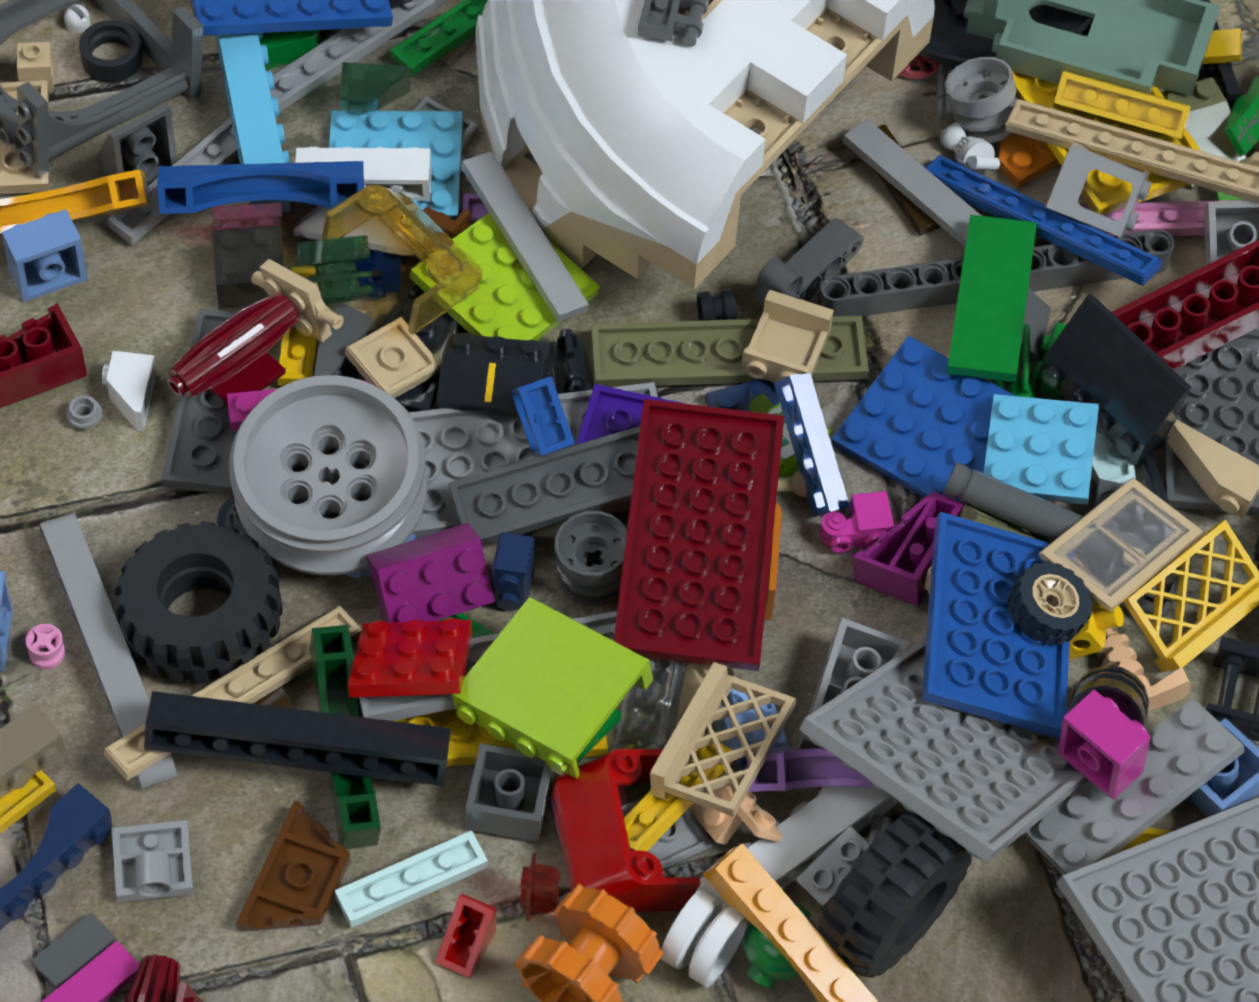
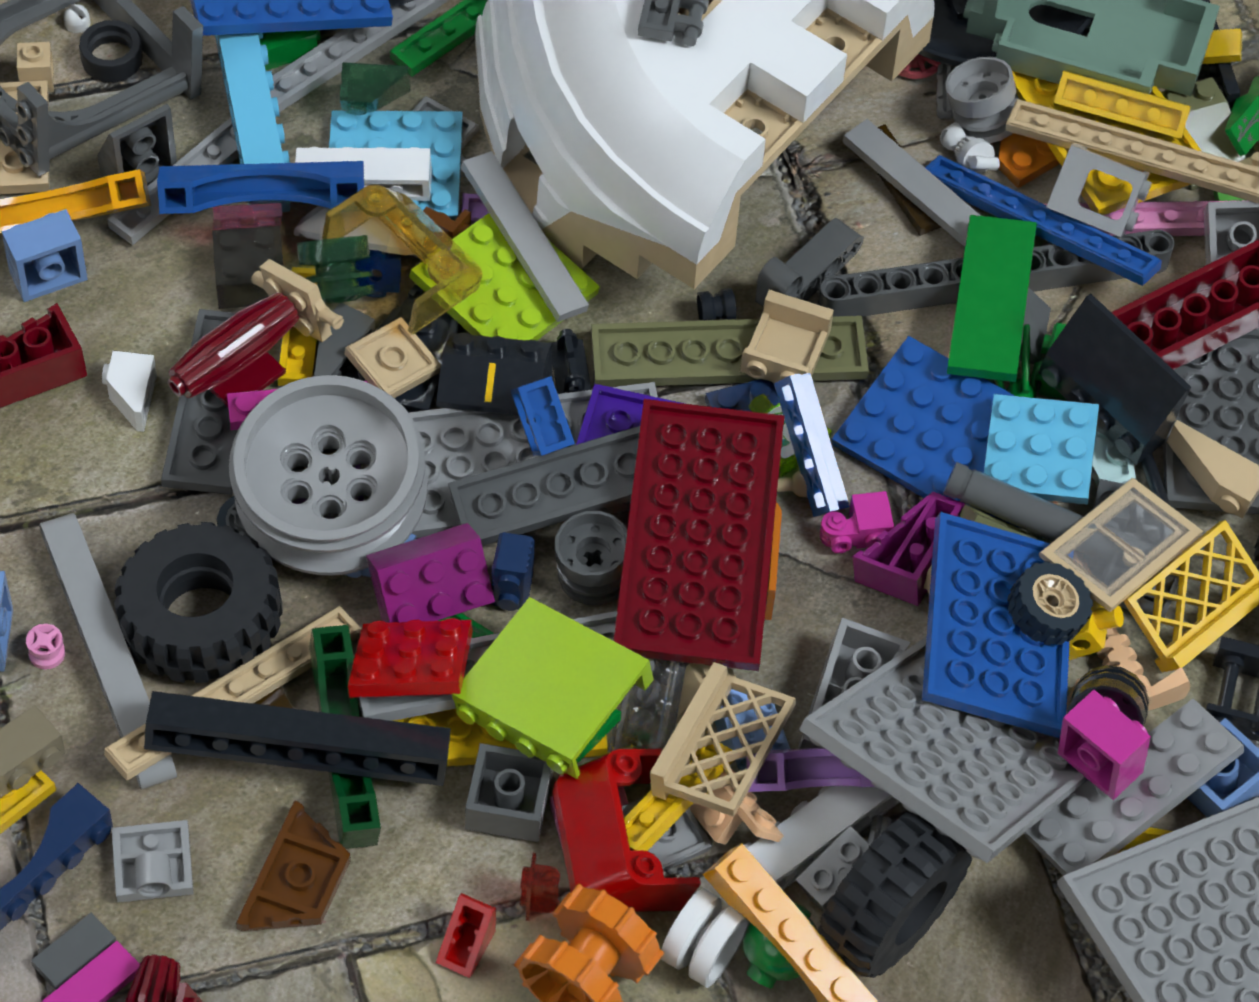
light grey plate [67,396,102,429] -> none
light aqua plate [335,830,488,928] -> none

